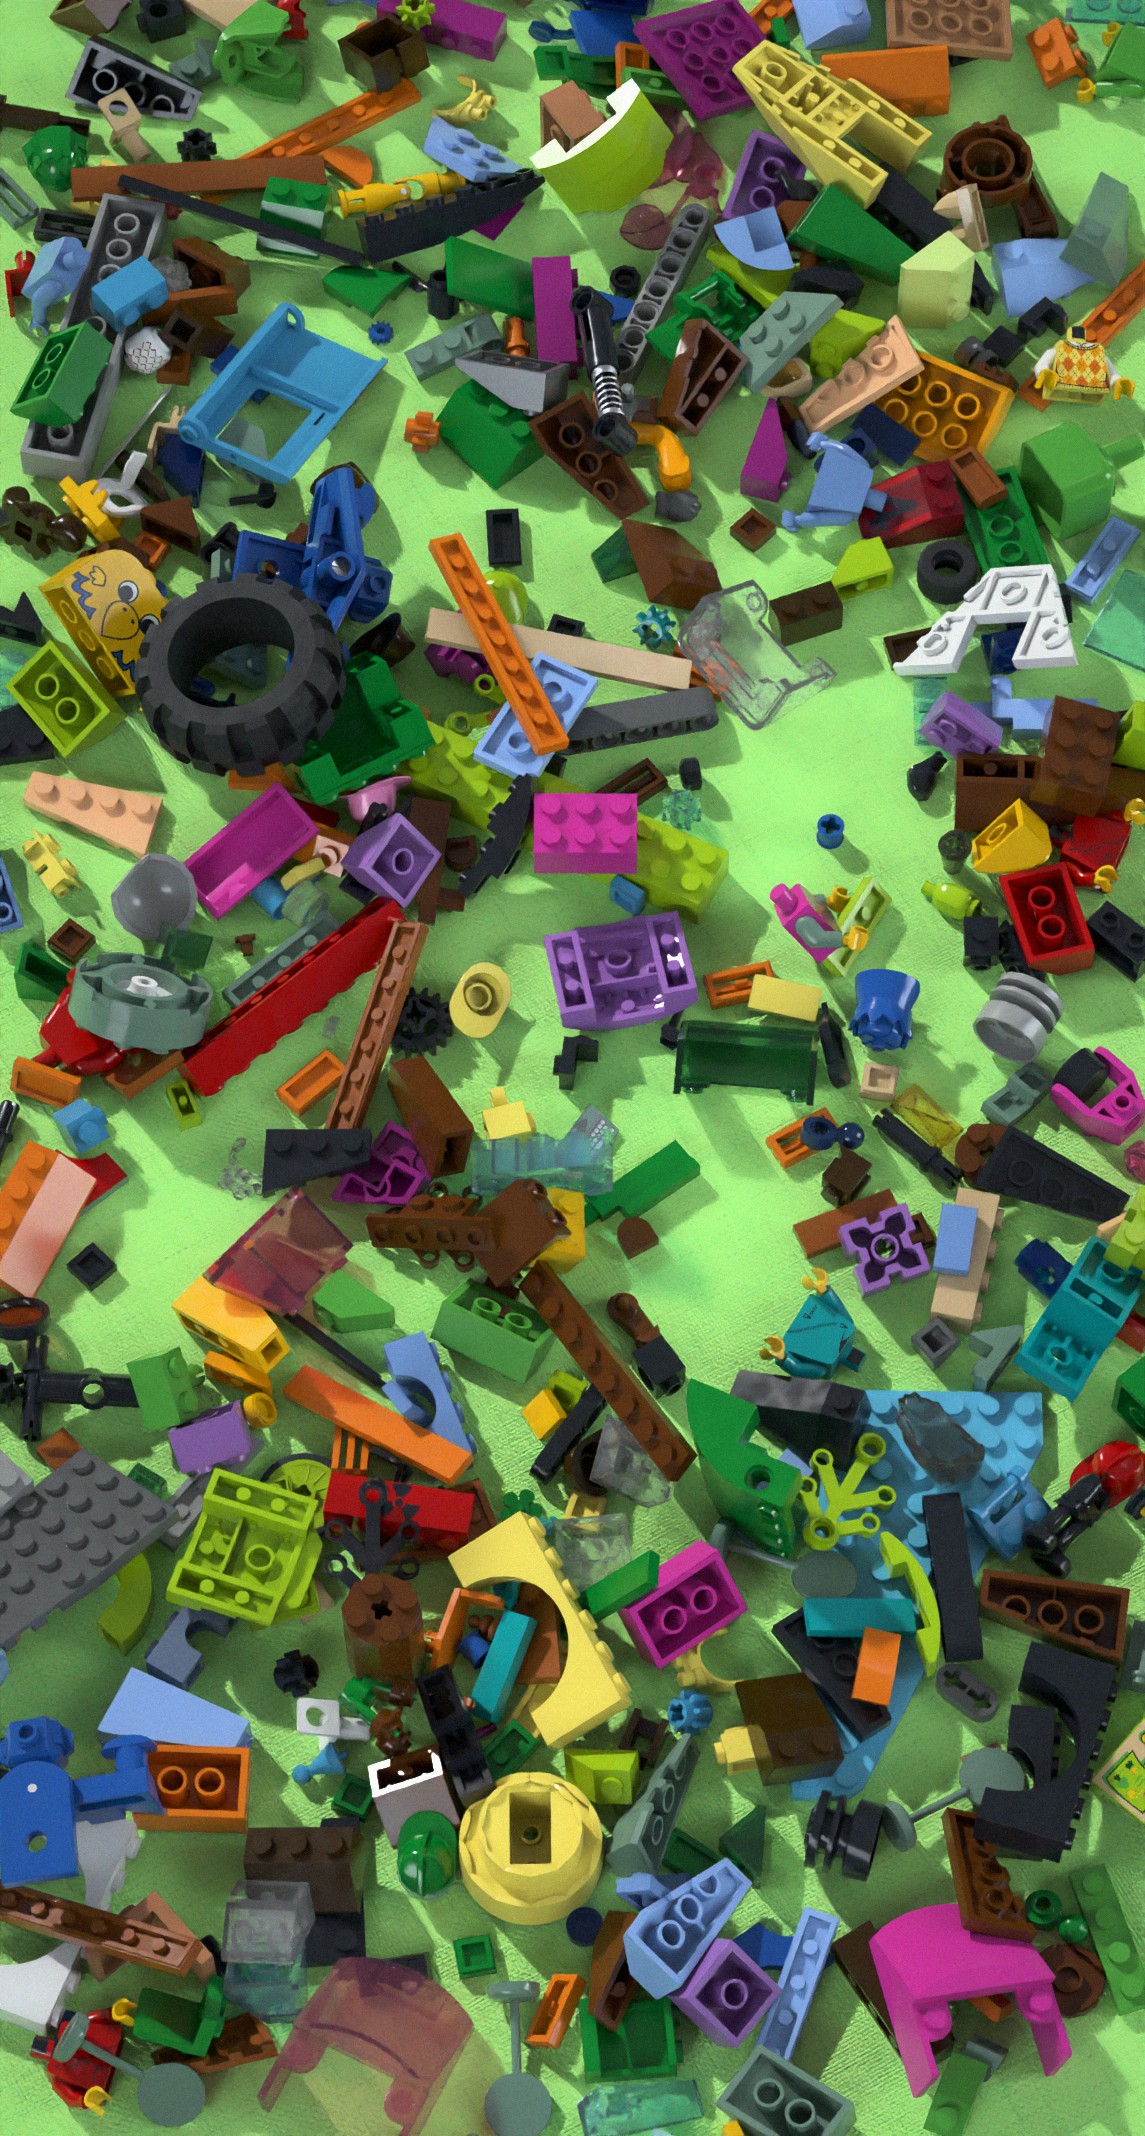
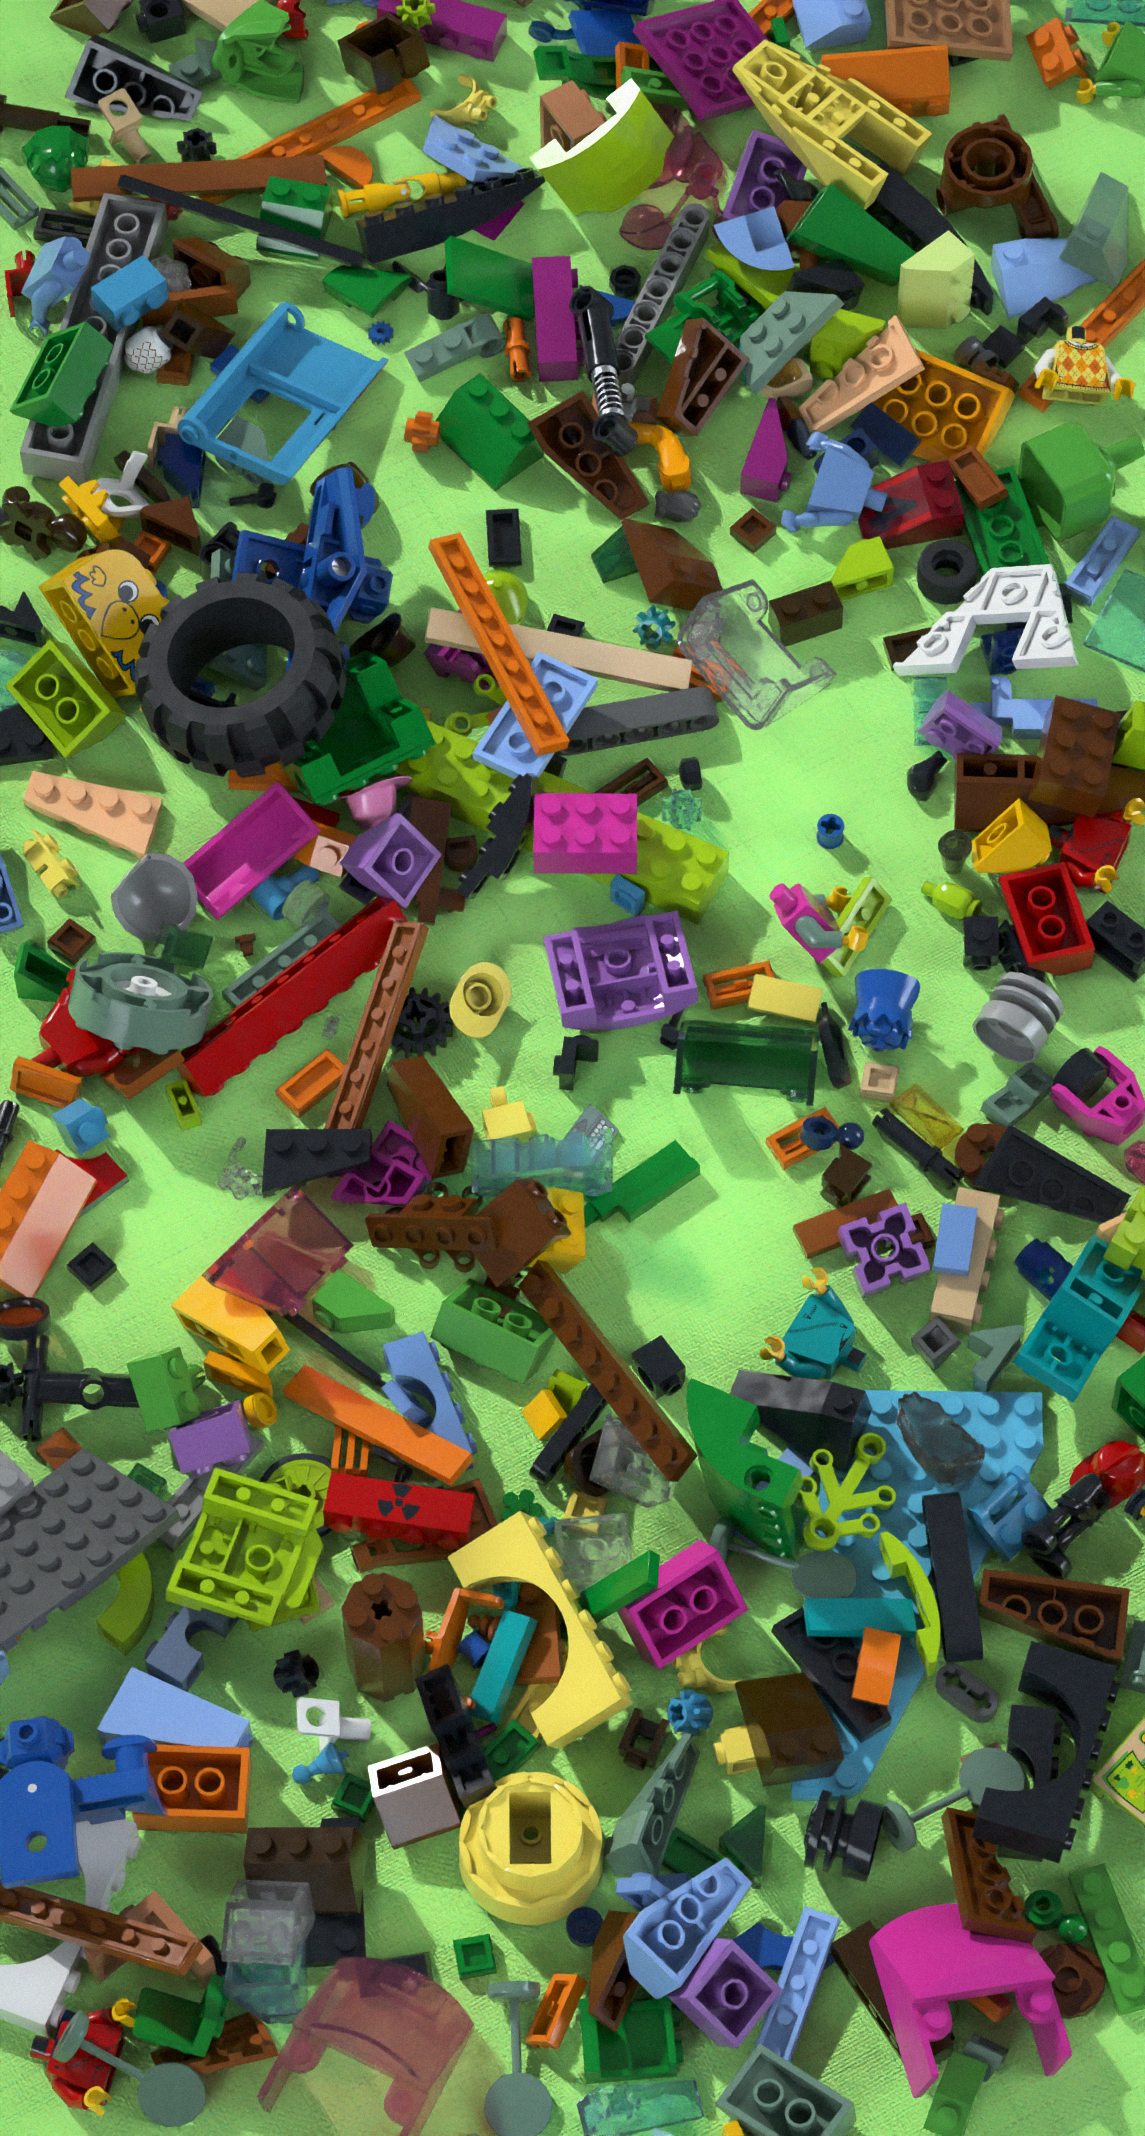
white sticker [93,383,175,481] -> none
light yellow tile [280,857,326,891] -> none
black plant [324,1477,421,1590] -> none
plant [338,1673,418,1761] -> none
black axle [356,802,388,836] -> none
green piece [397,1811,457,1900] -> none
slope [455,349,570,416] -> none
lime slope [564,1748,641,1804] -> none
reddish brown piece [607,1293,664,1349] -> none
reddish brown tile [617,1217,659,1260] -> none
tan tile [933,183,990,253] -> none

